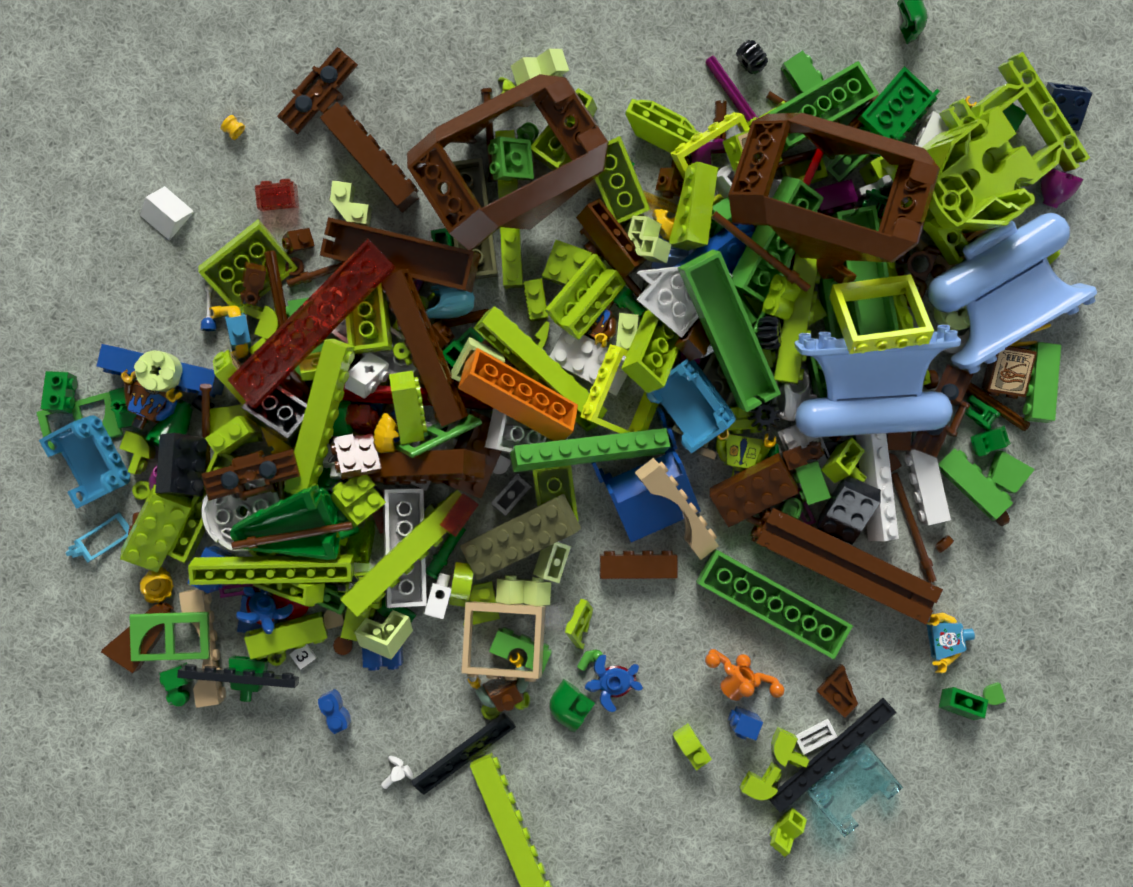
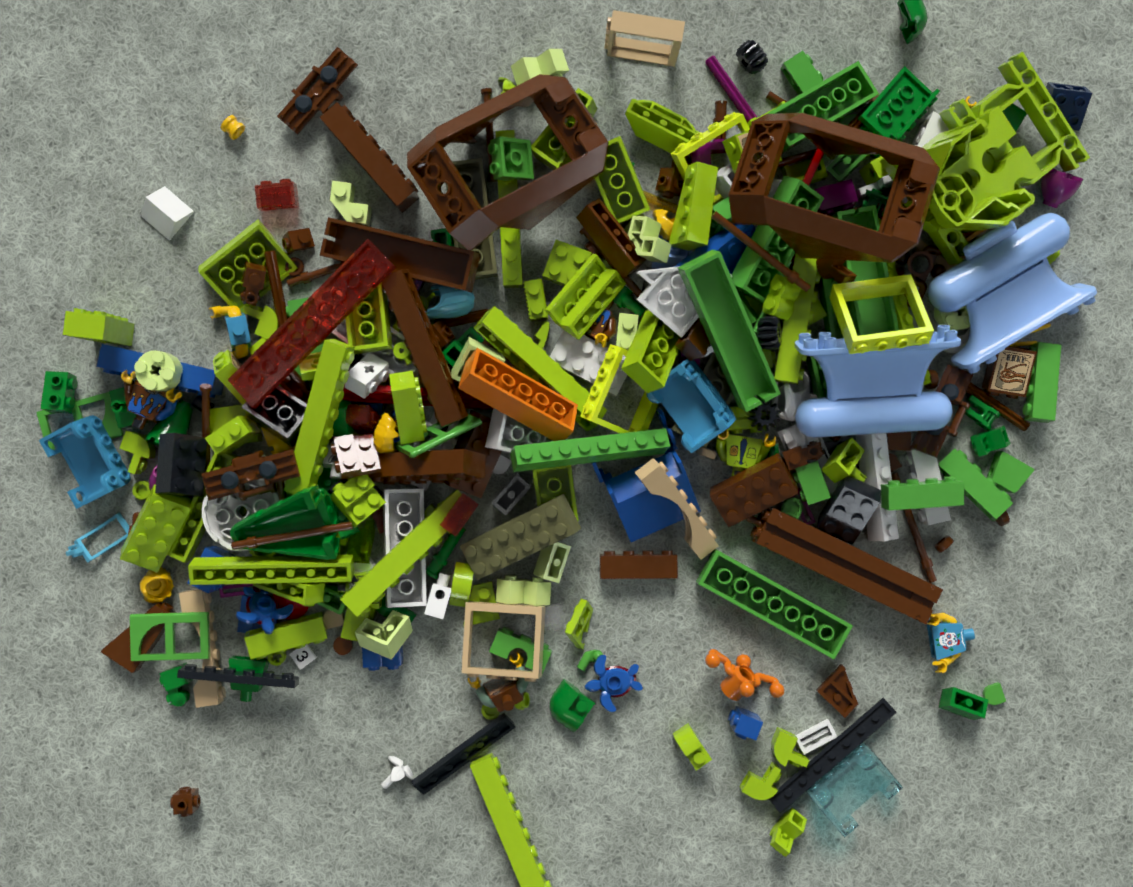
hinge [201,285,217,331] -> none
blue brick [318,689,351,734] -> none
bright green brick [516,122,539,145] -> none
none -> lime brick [63,308,135,346]
none -> reddish brown brick [170,787,201,817]
none -> tan window [604,10,685,67]
none -> bright green brick [881,477,964,511]

